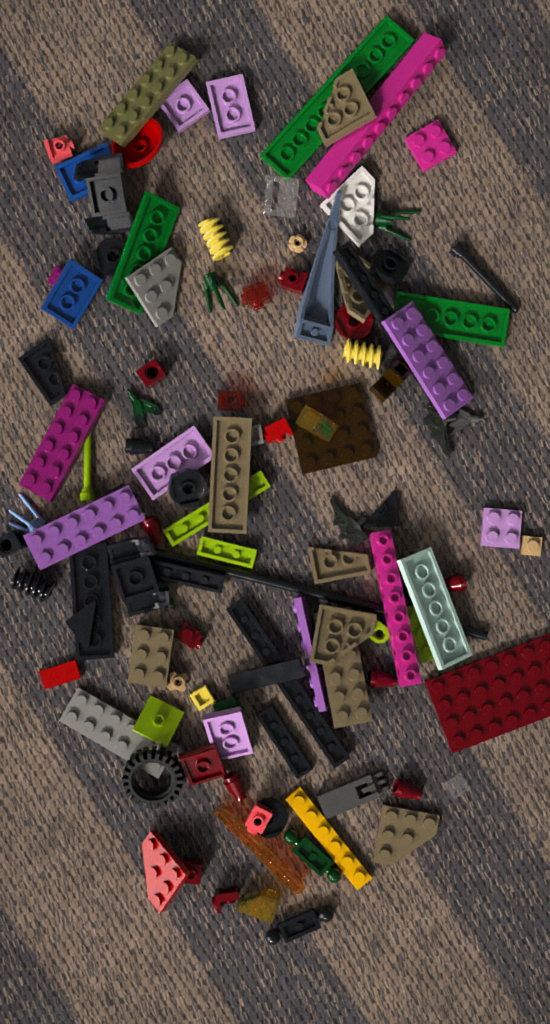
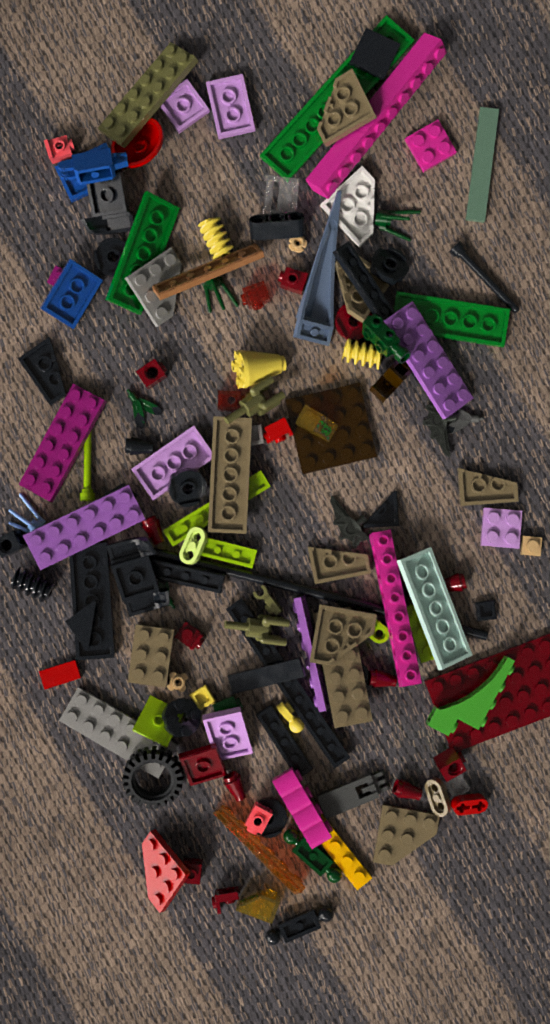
none -> blue hinge [57,148,129,185]
none -> medium nougat tile [152,243,264,301]
none -> black plate [162,698,202,737]
none -> yellowish green plate [179,527,208,565]
none -> olive plant [224,376,285,424]
none -> olive plant [224,614,290,646]
none -> light yellow cone [231,350,287,389]
none -> black beam [249,212,305,240]
none -> olive plate [253,585,283,616]
none -> dark pink brick [272,767,333,849]
none -> light yellow plate [276,702,304,733]
none -> black tile [349,28,401,81]
none -> dark green brick [362,314,411,364]
none -> bright green arch [425,655,515,736]
none -> dark tan plate [425,777,451,817]
none -> dark red brick [433,746,467,782]
none -> red beam [451,793,488,815]
none -> dark tan wing [457,468,519,506]
none -> sand green tile [465,107,499,223]
none -> black tile [475,600,497,621]

